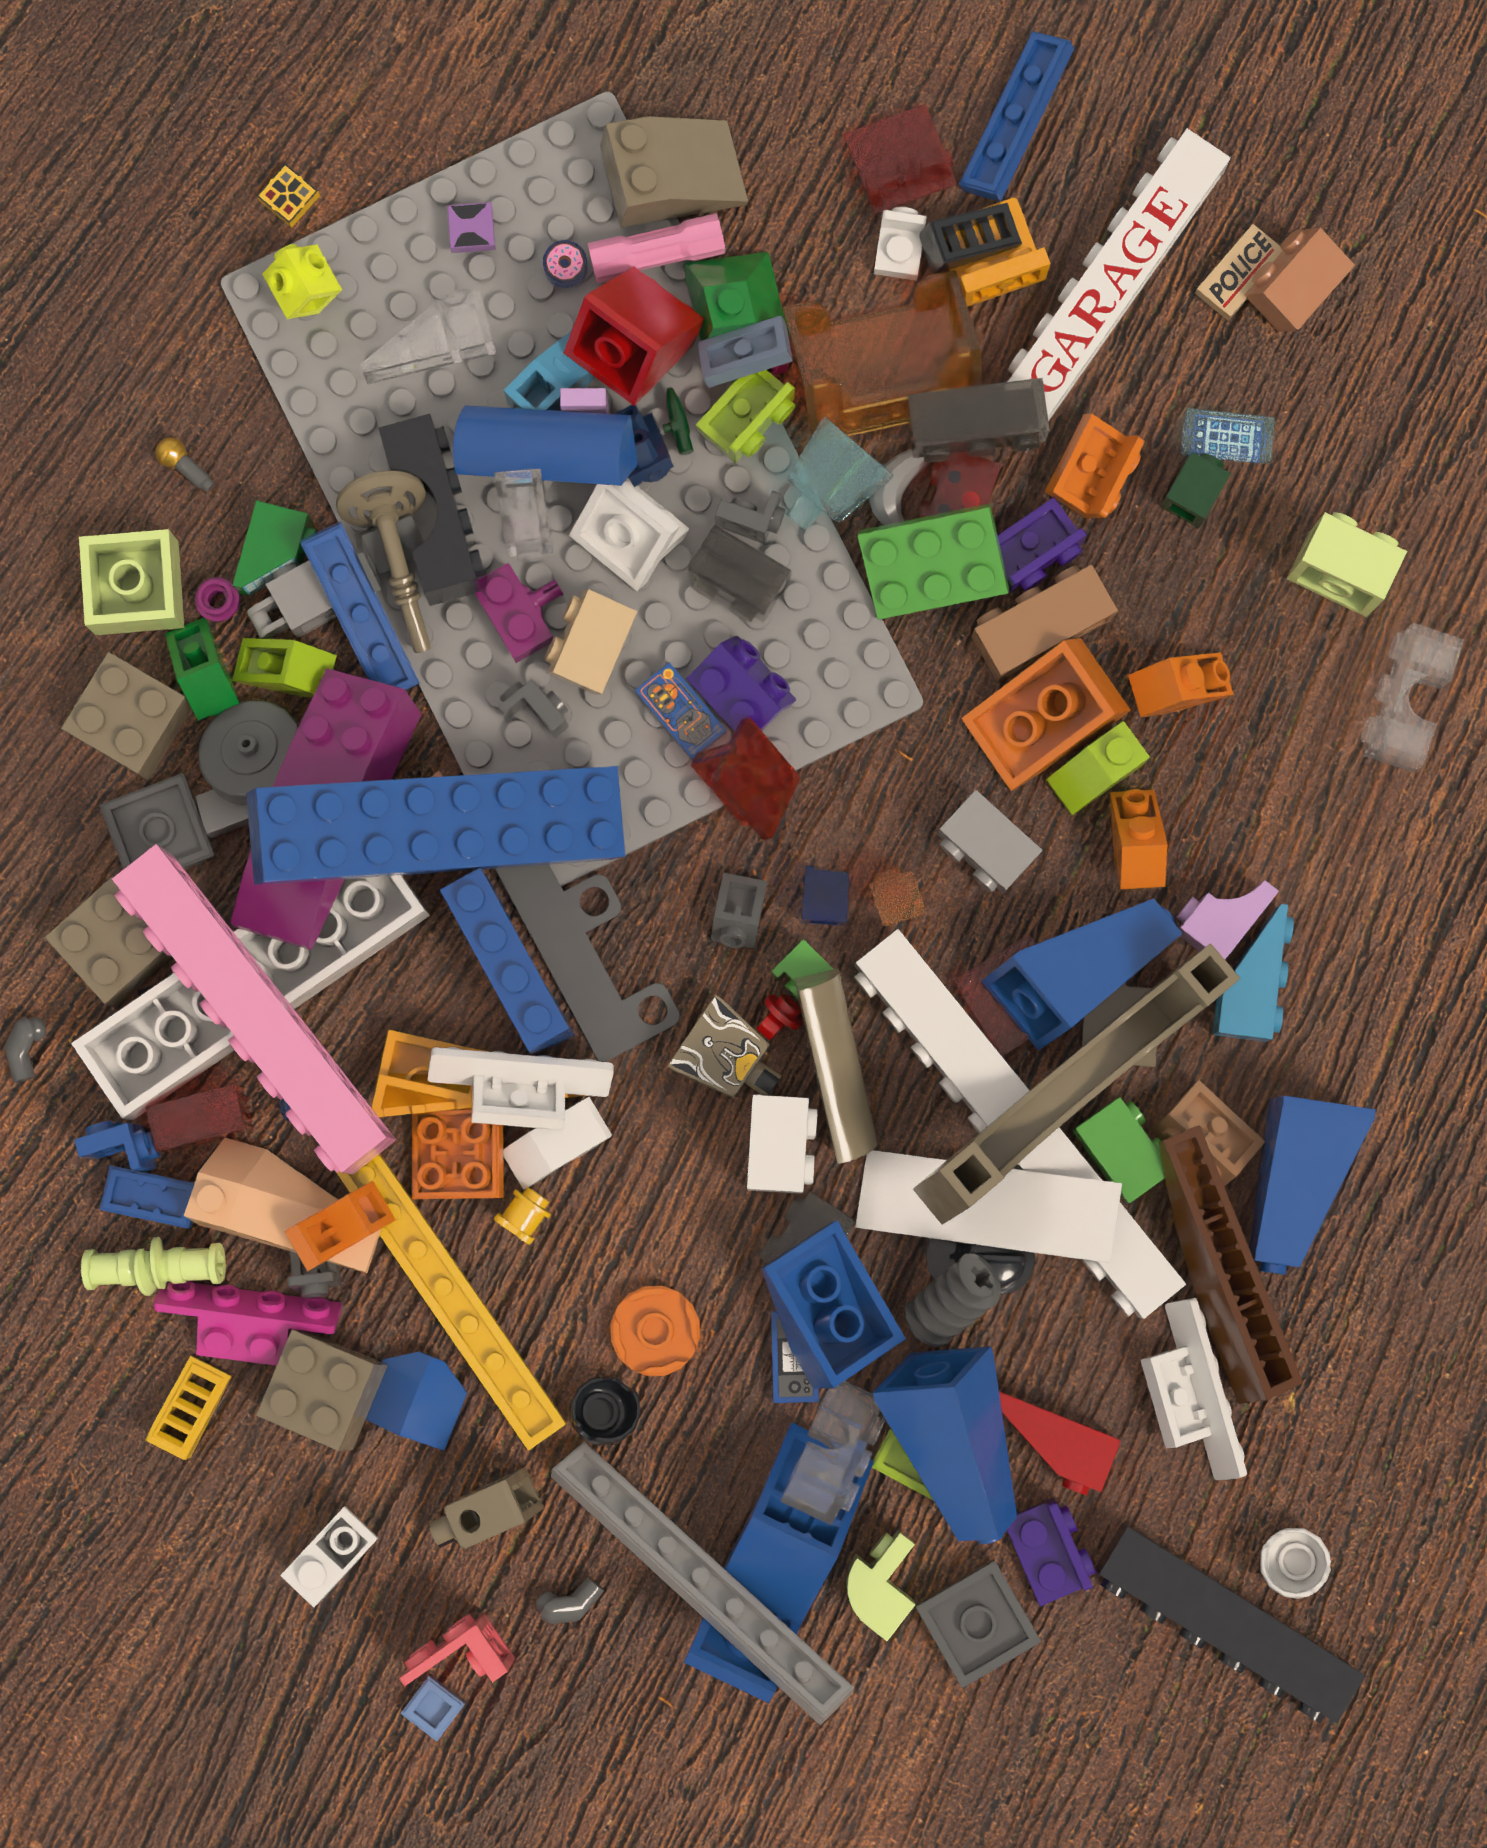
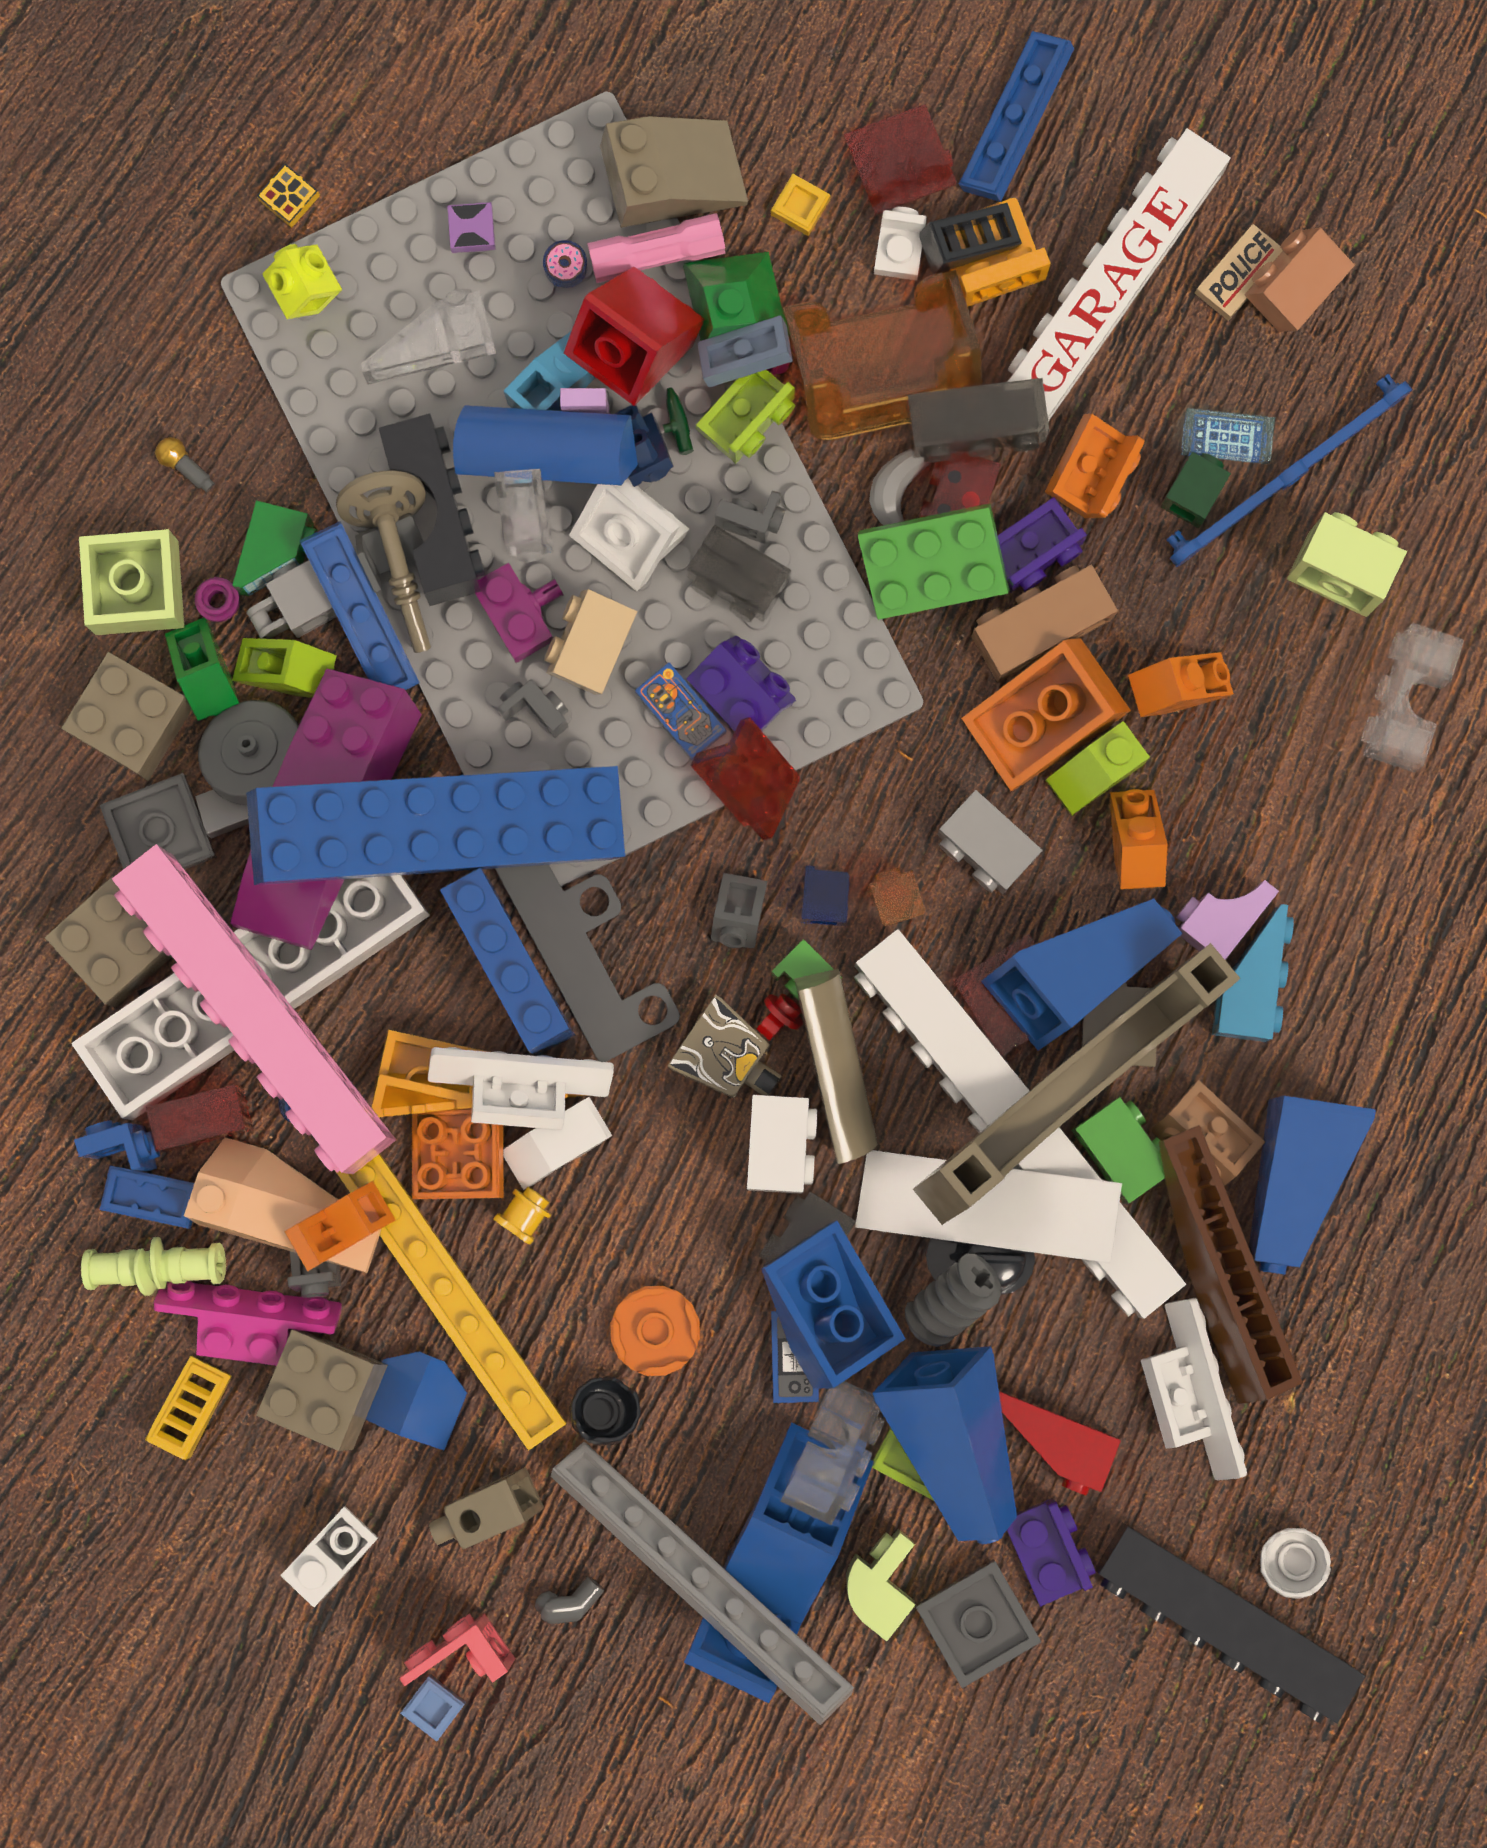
dark grey arm [4,1017,46,1083] -> none
clear light blue torso [786,417,894,530] -> none
none -> yellow tile [771,174,831,236]
none -> blue piece [1166,374,1413,567]

